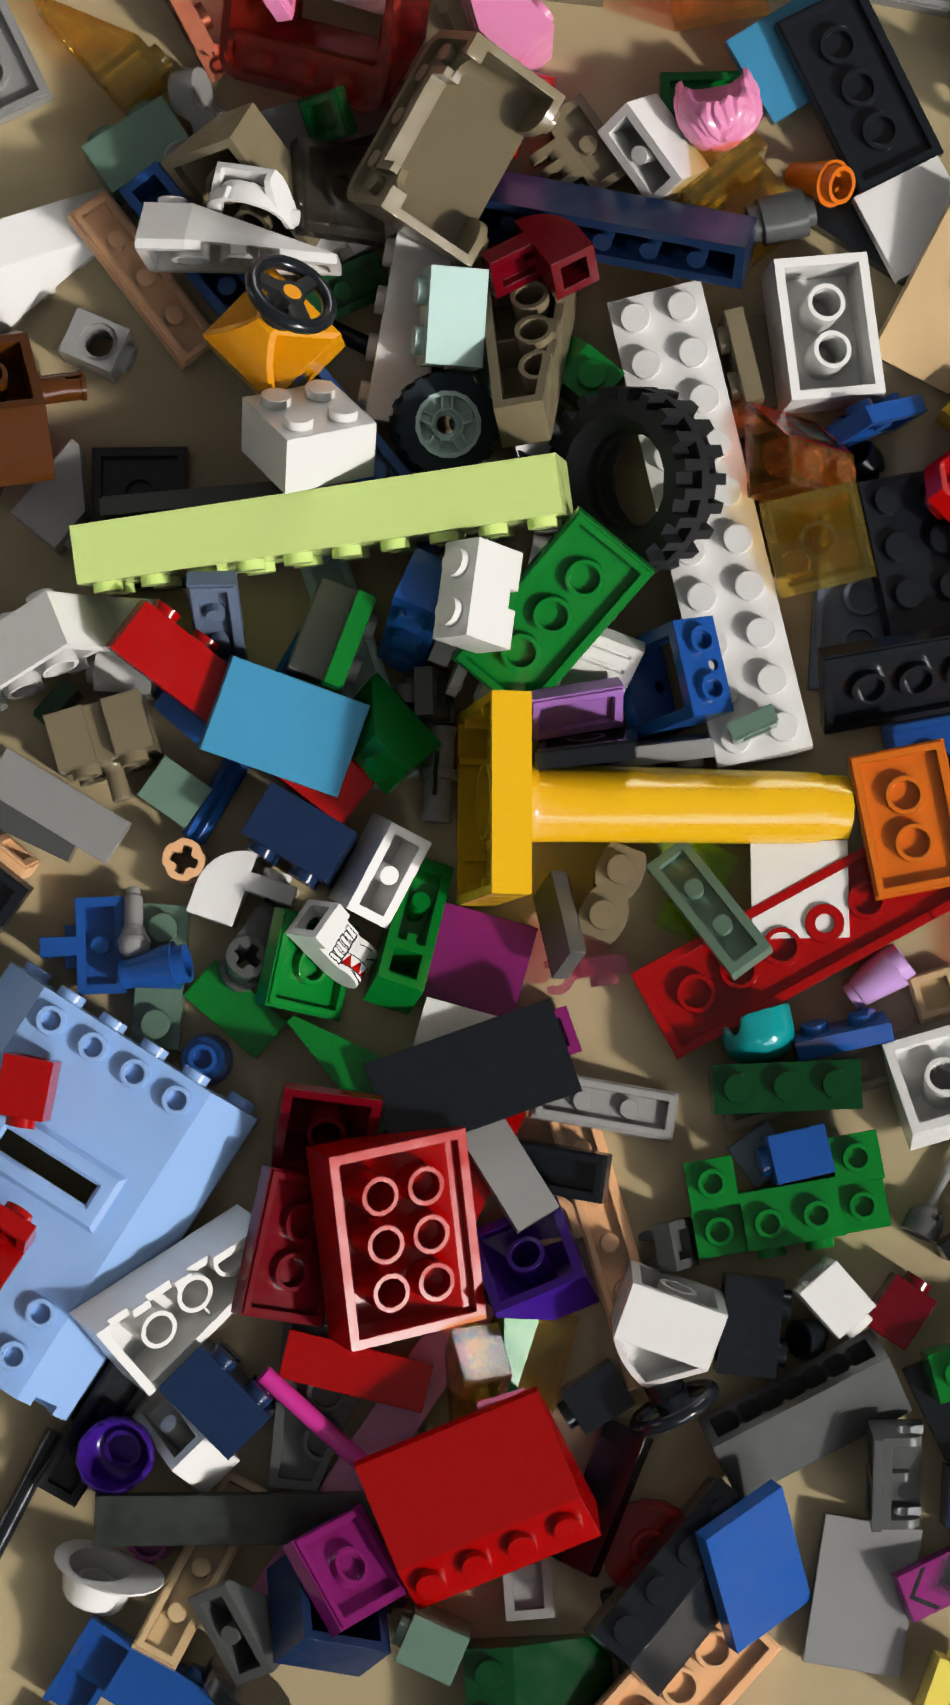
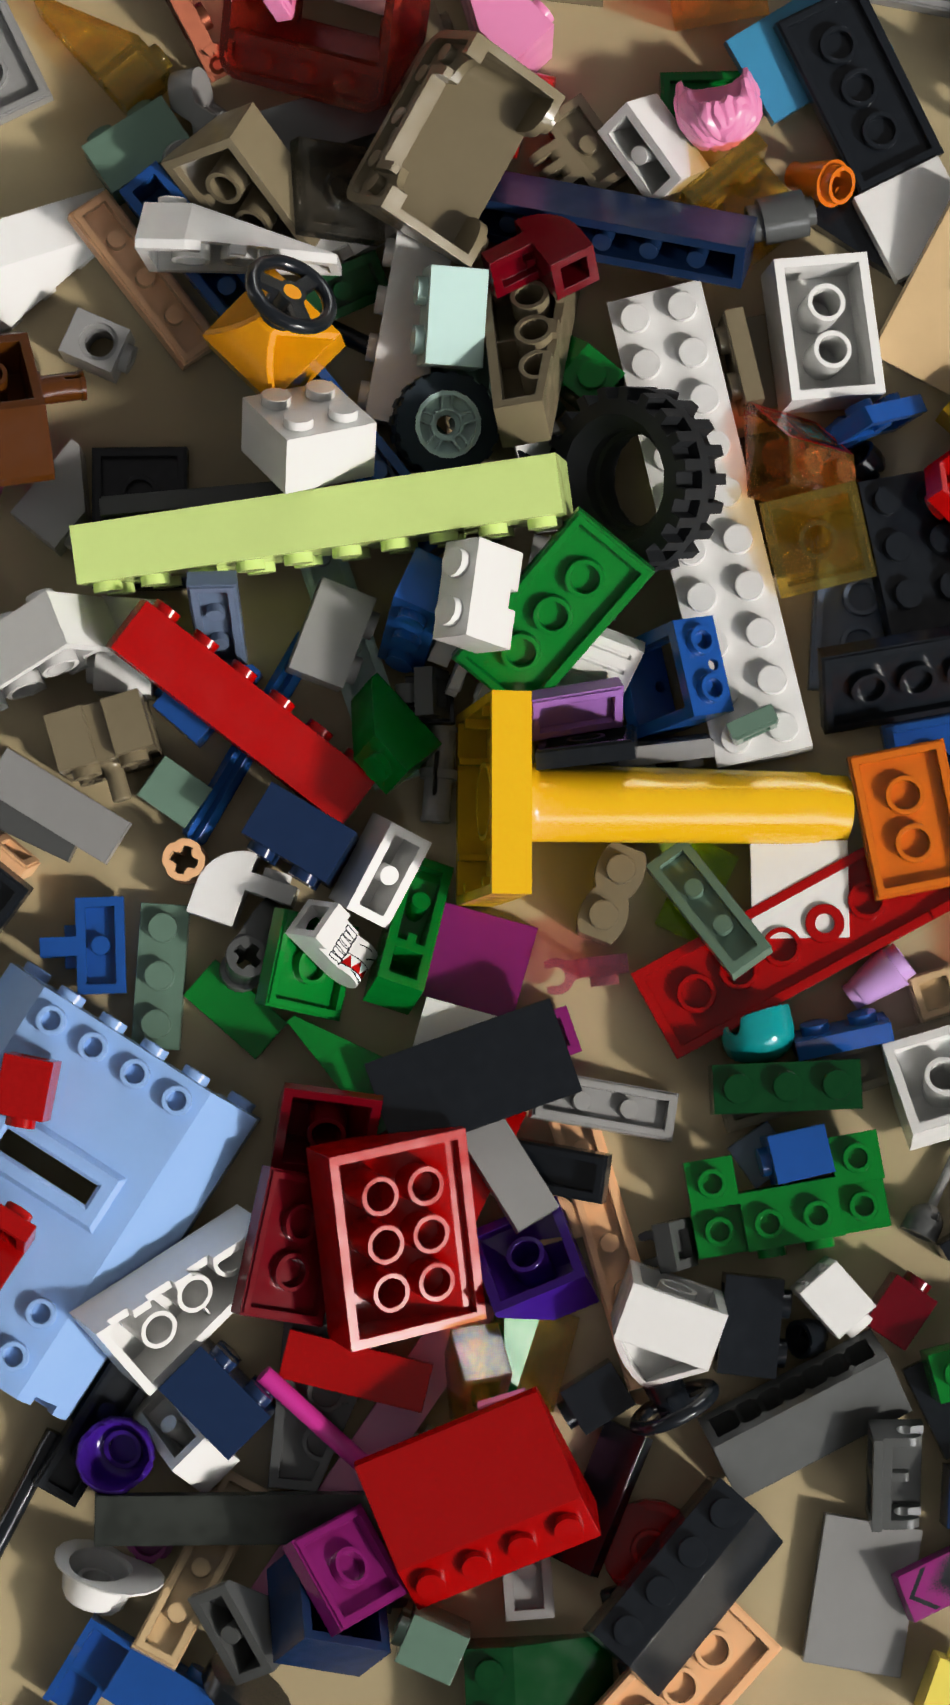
dark green tile [33,679,84,725] -> none
light grey piece [117,886,151,959] -> none
blue cone [118,941,194,989] -> none
blue hat [180,1033,234,1087] -> none
dark azure tile [198,655,370,798] -> none
white helmet [207,161,301,229] -> none
dark green tile [297,85,359,147] -> none
green tile [319,590,376,692] -> none
dark grey tile [533,870,587,979] -> none
blue tile [695,1479,812,1654] -> none

